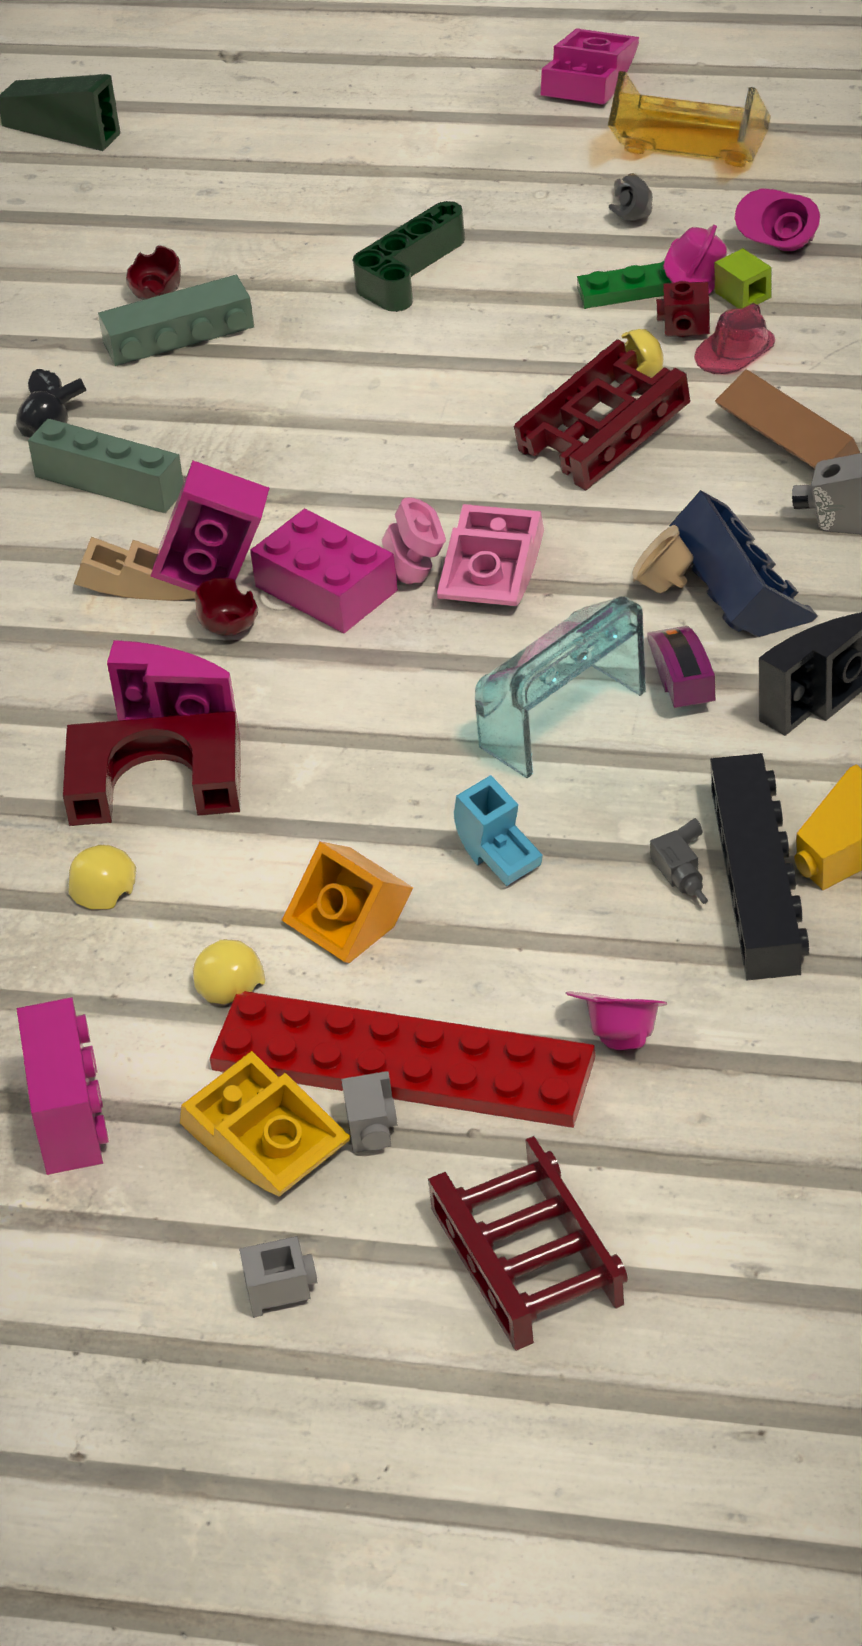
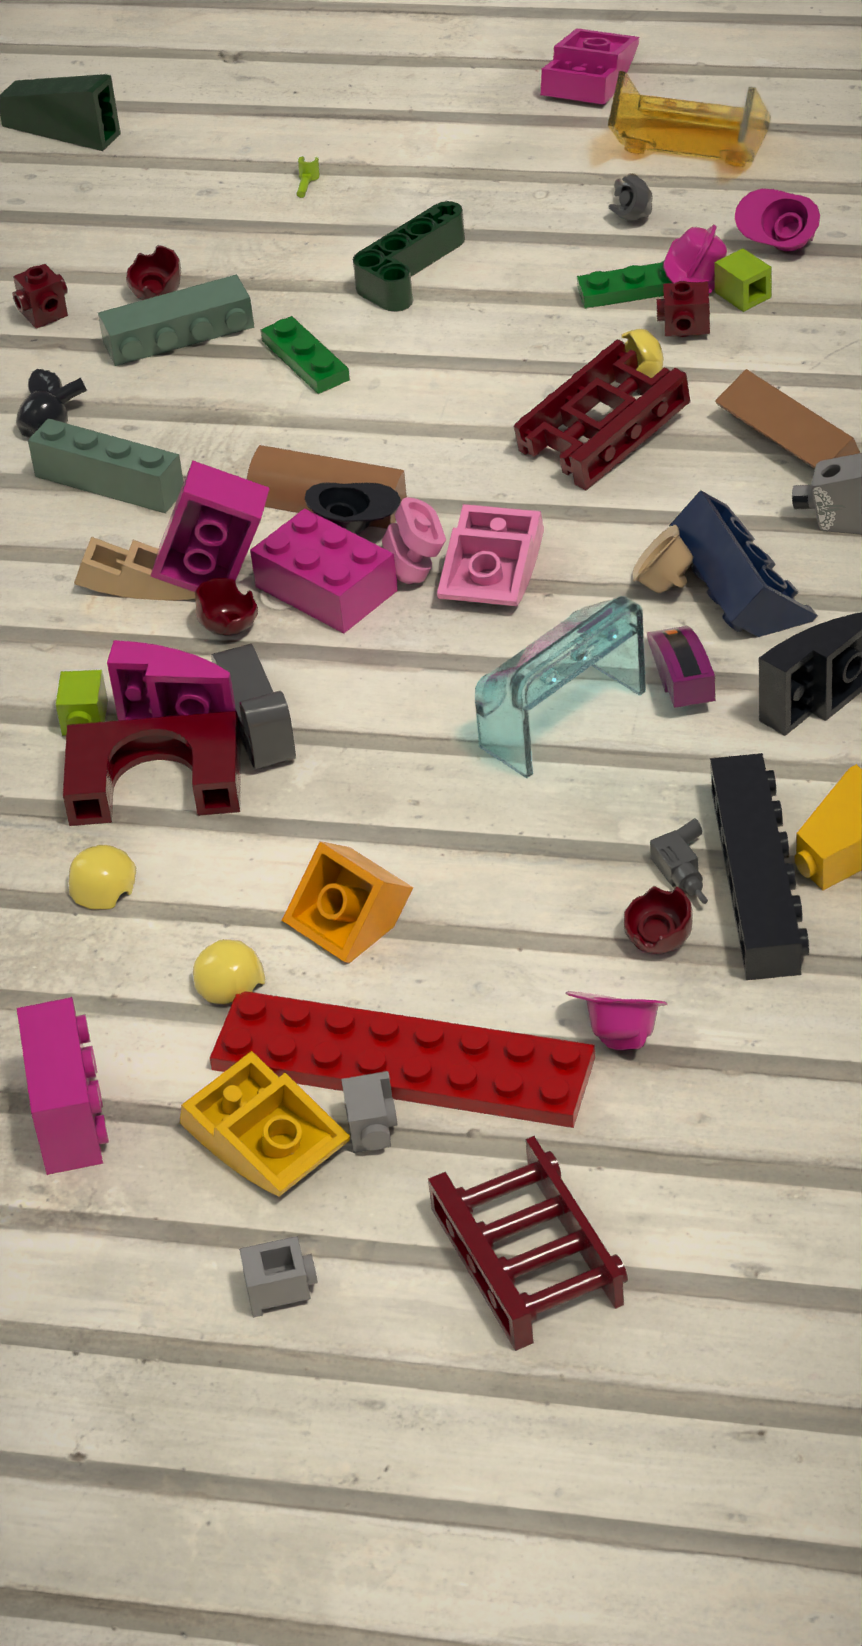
medium azure brick [454,775,543,886] -> none
clear pink piece [694,303,776,374] -> none
none -> dark red brick [12,264,68,329]
none -> lime brick [56,670,108,736]
none -> dark grey beam [211,644,296,770]
none -> medium nougat brick [247,445,407,529]
none -> green plate [260,316,350,394]
none -> lime hand [297,156,320,198]
none -> black piece [304,483,401,535]
none -> dark red hair [624,886,693,954]

